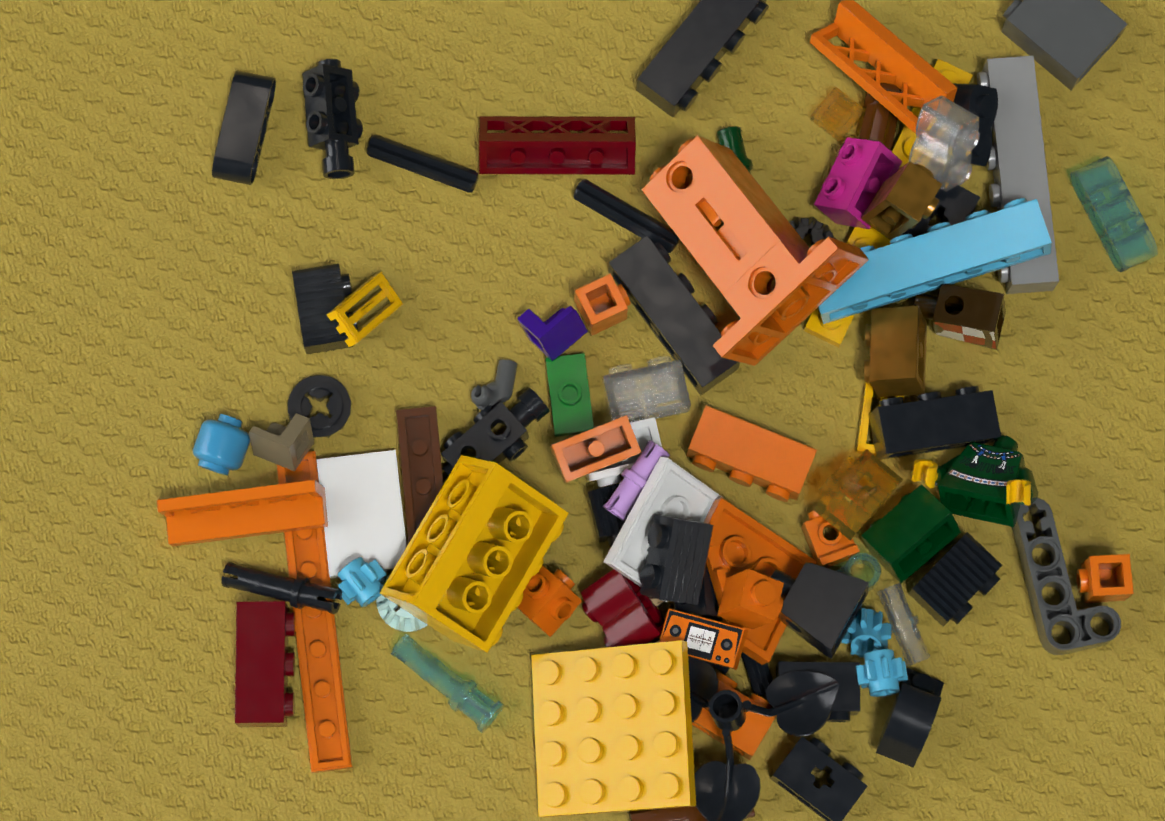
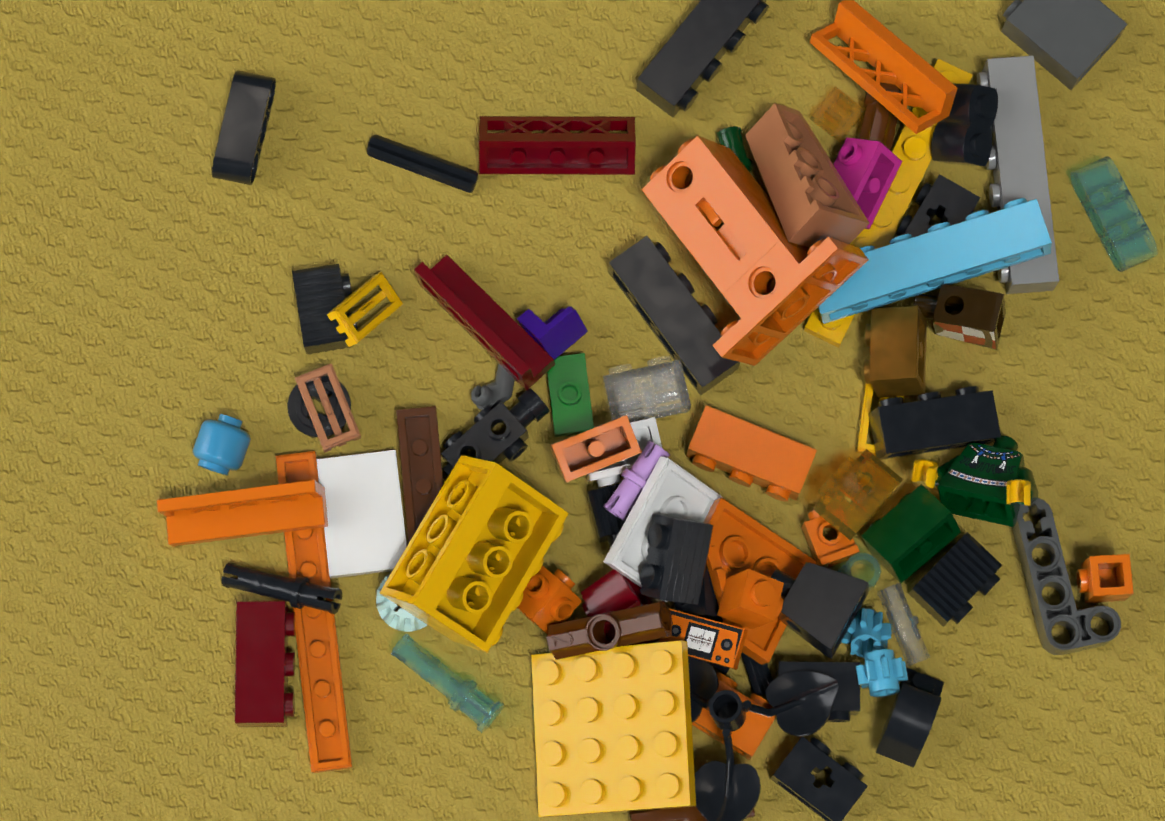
dark tan panel [249,413,314,471] -> none
black brick [302,59,363,179] -> none
medium azure gear [338,557,387,607] -> none
black axle [573,179,679,253] -> none
orange brick [574,273,631,336] -> none
pearl gold brick [860,161,942,240] -> none
clear brick [909,95,980,192] -> none
none -> nougat tile [295,363,361,453]
none -> dark red fence [414,255,555,391]
none -> reddish brown piece [546,601,673,660]
none -> nougat wedge [745,103,869,247]

